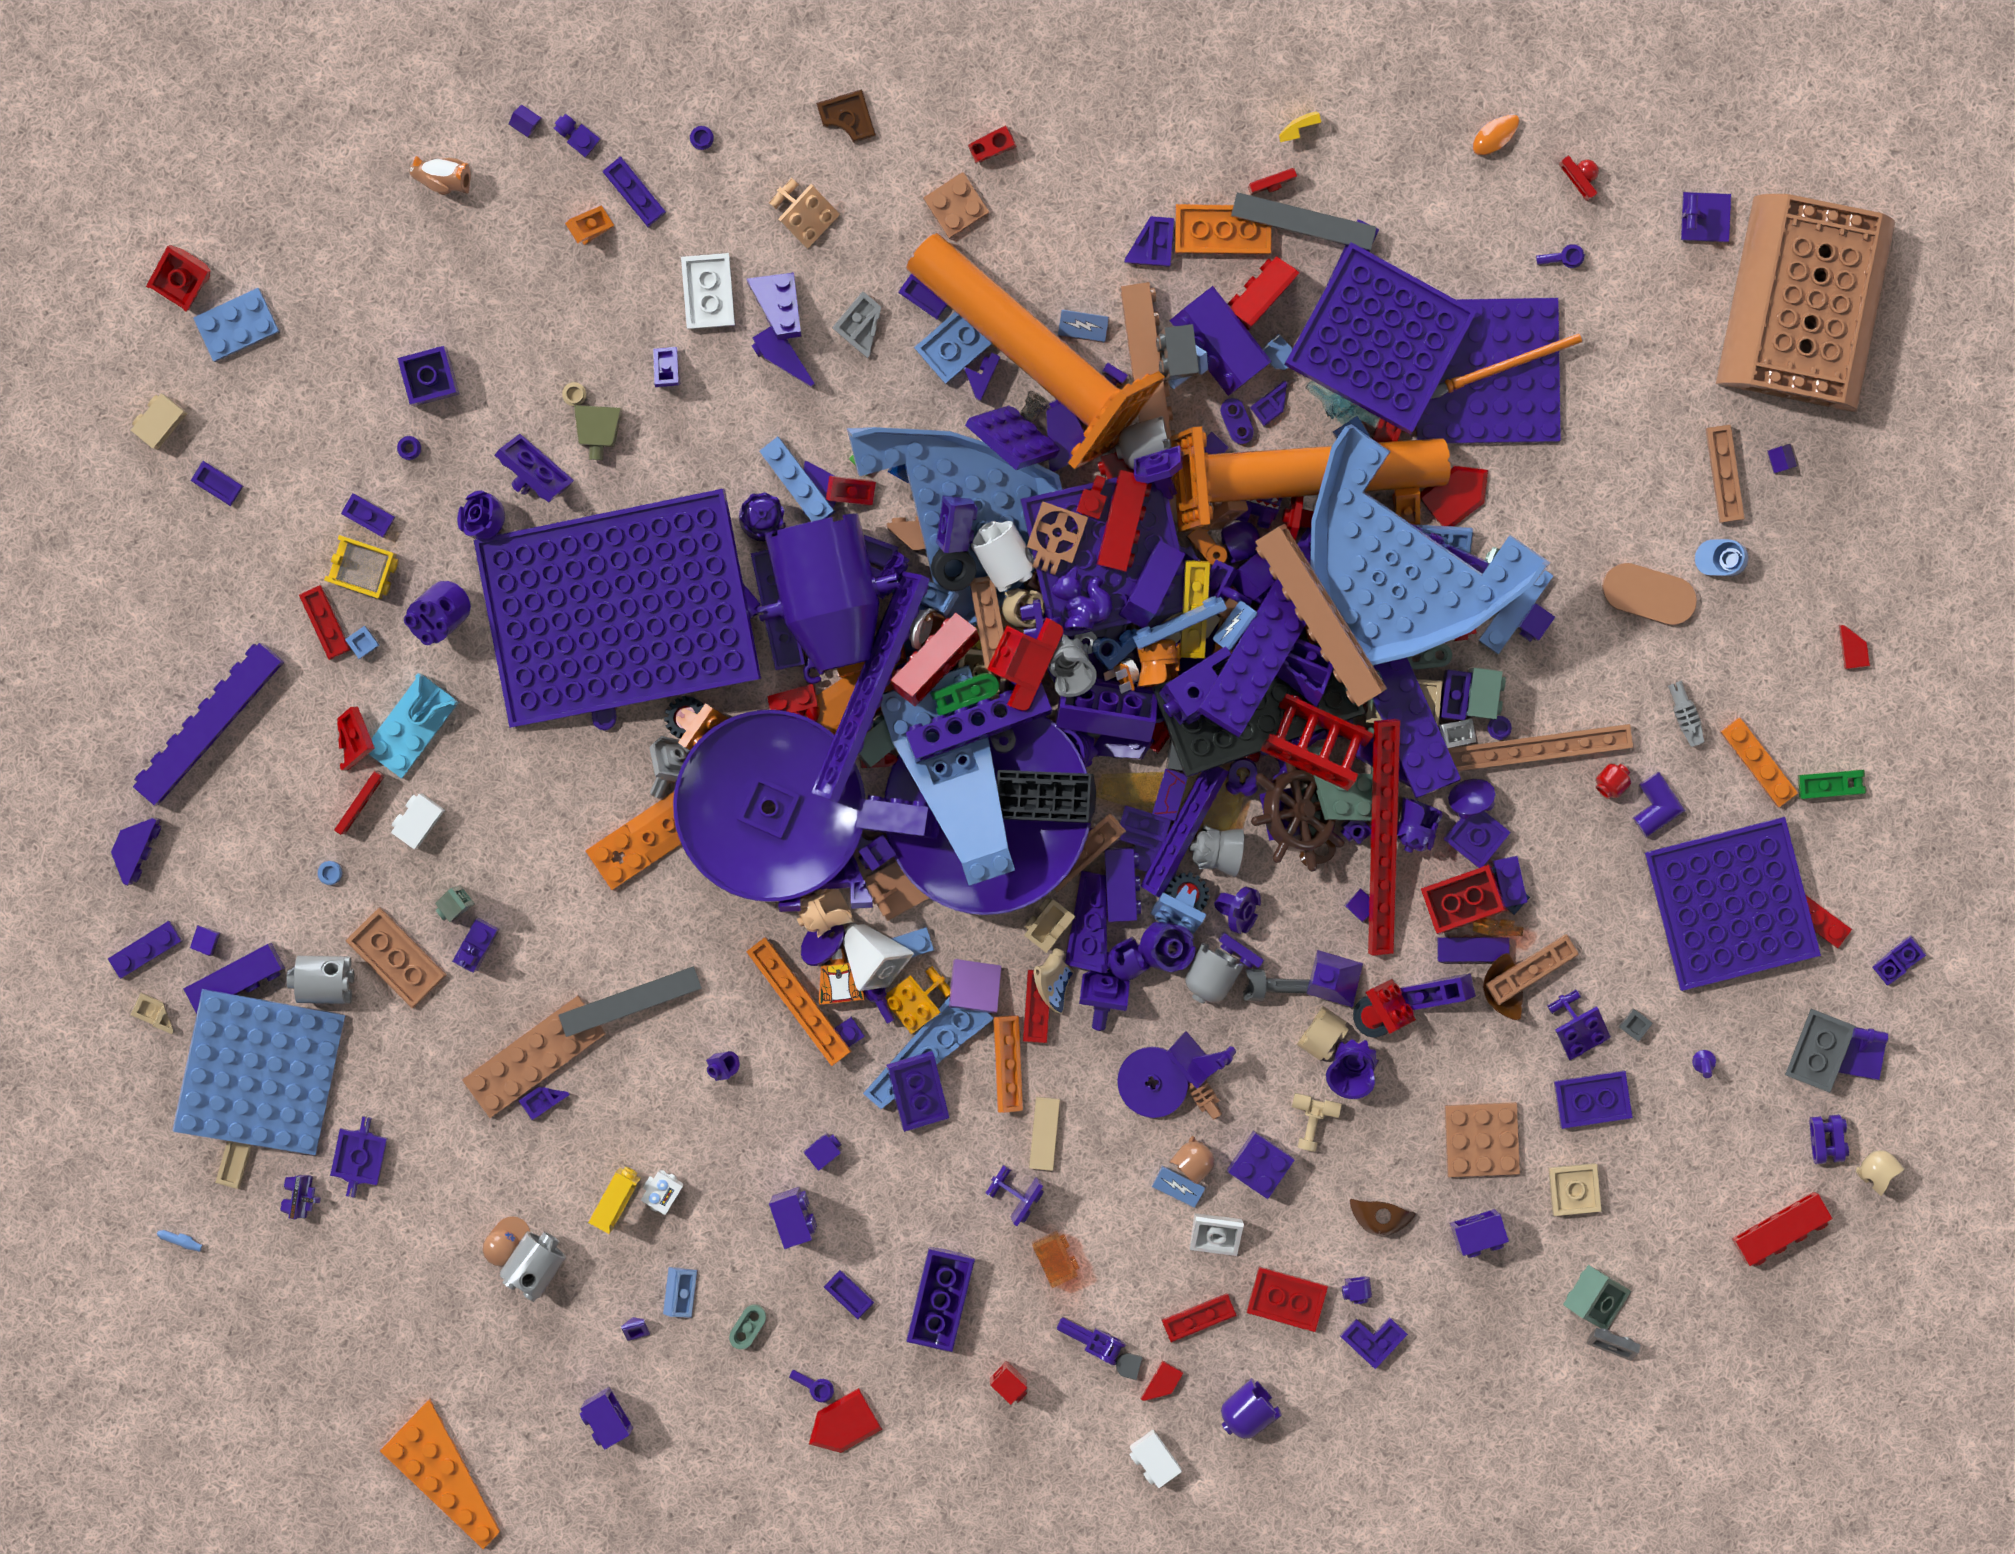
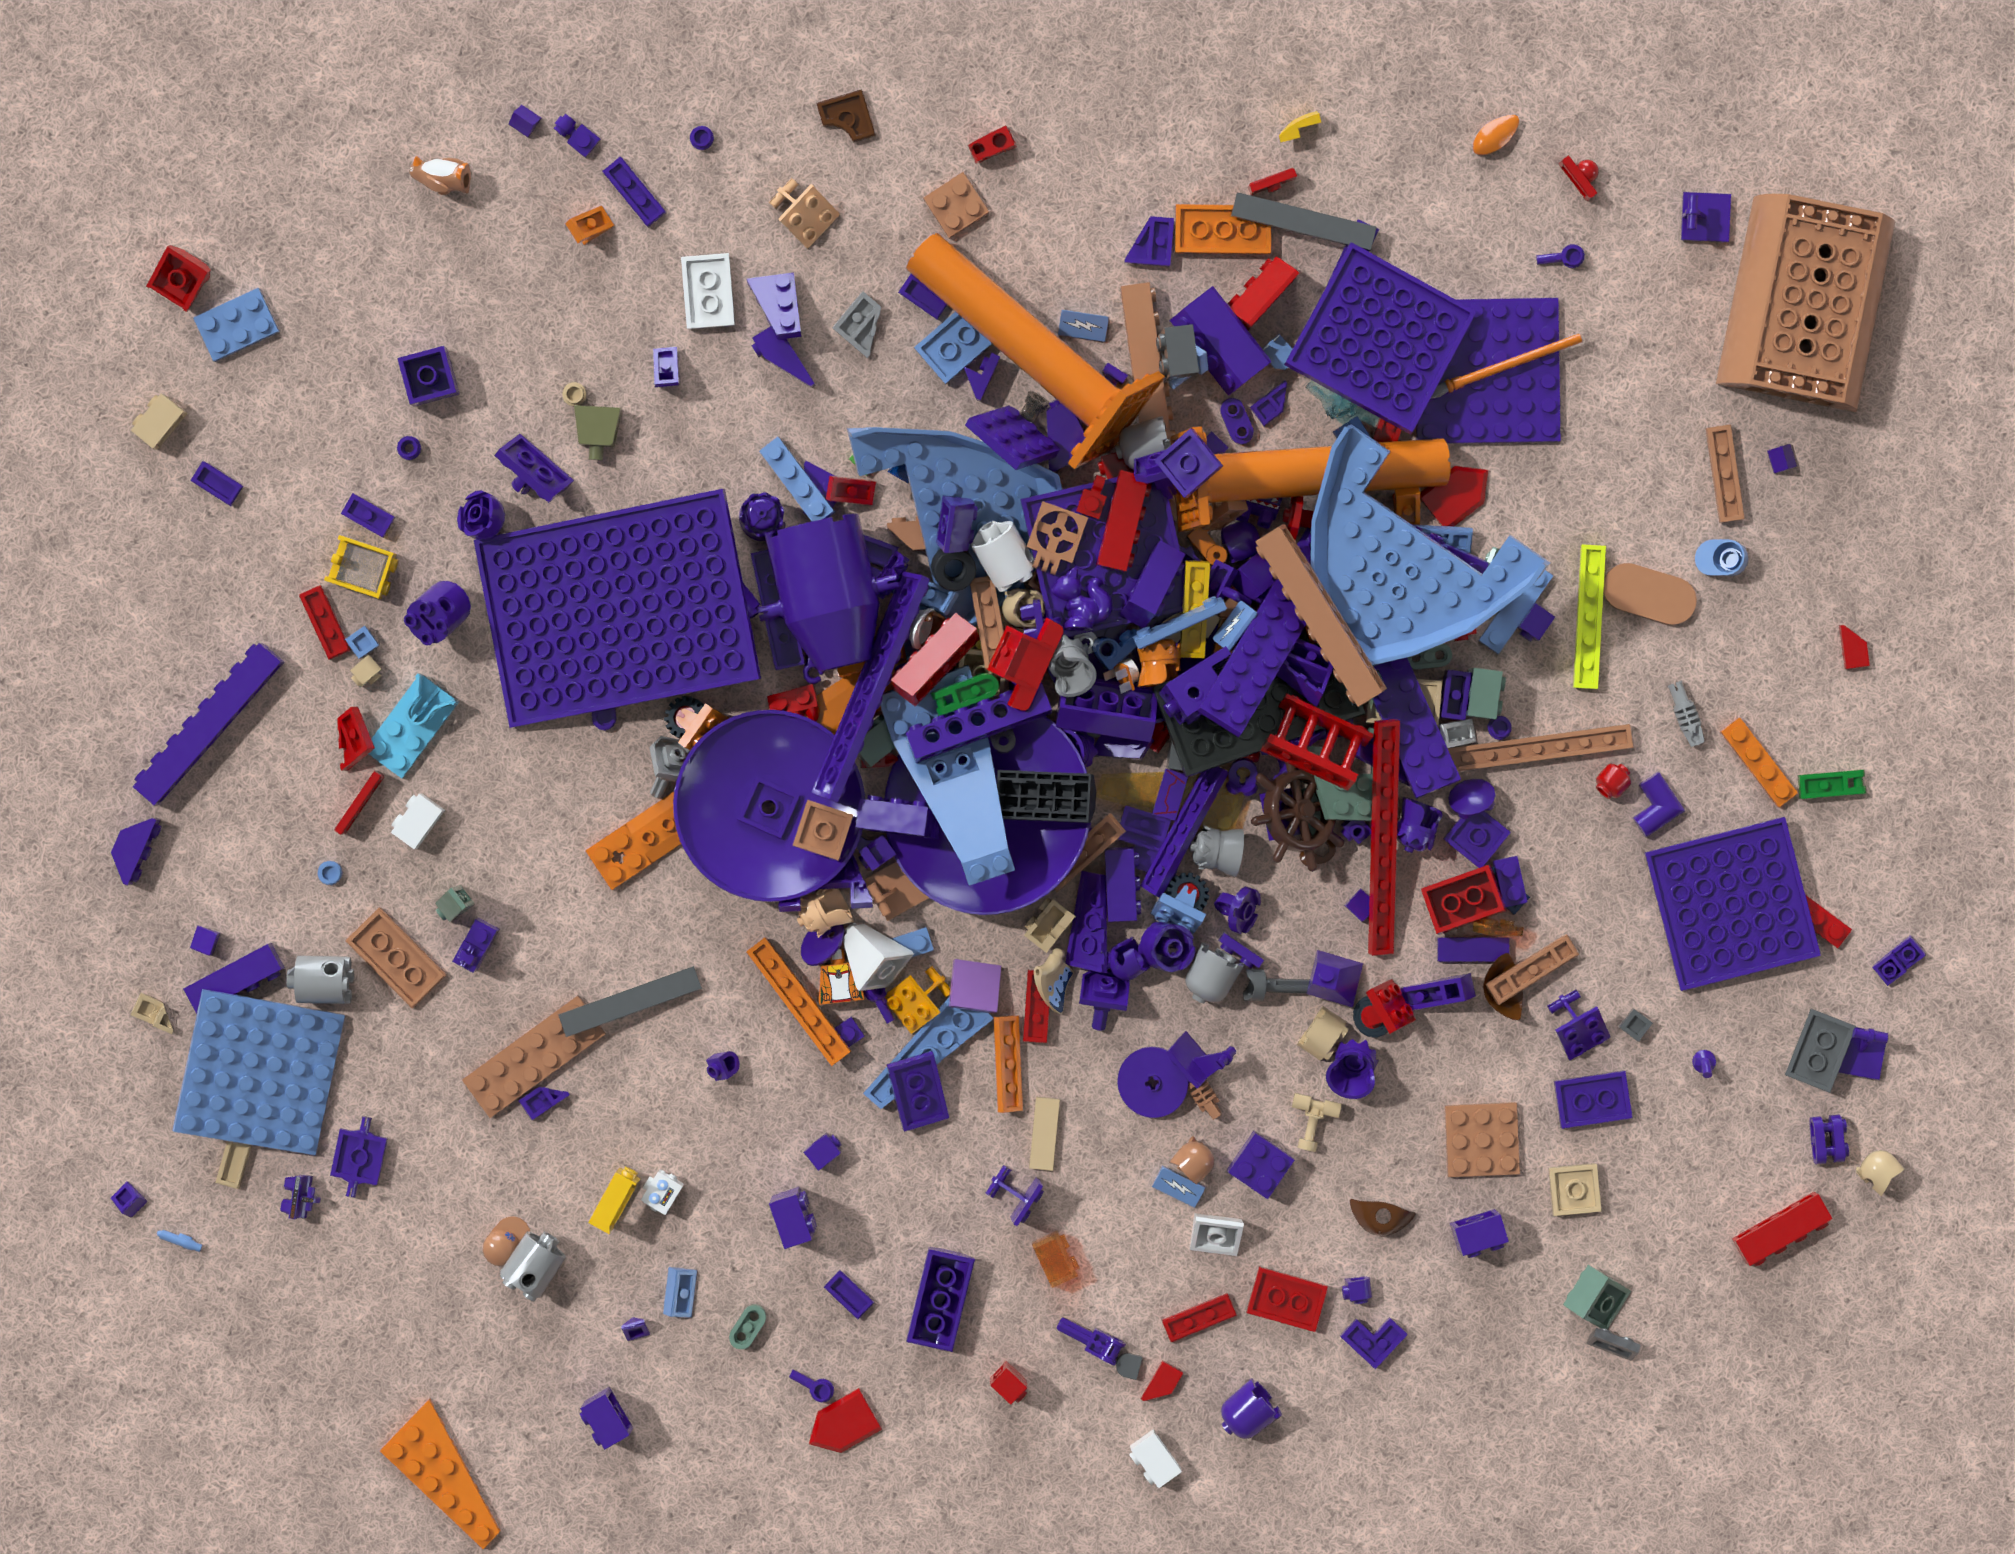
dark purple plate [108,921,182,979] -> none
none -> dark purple slope [110,1181,147,1218]
none -> tan plate [350,655,382,688]
none -> nougat plate [792,800,853,861]
none -> dark purple plate [1154,428,1223,498]
none -> neon yellow plate [1573,544,1606,689]

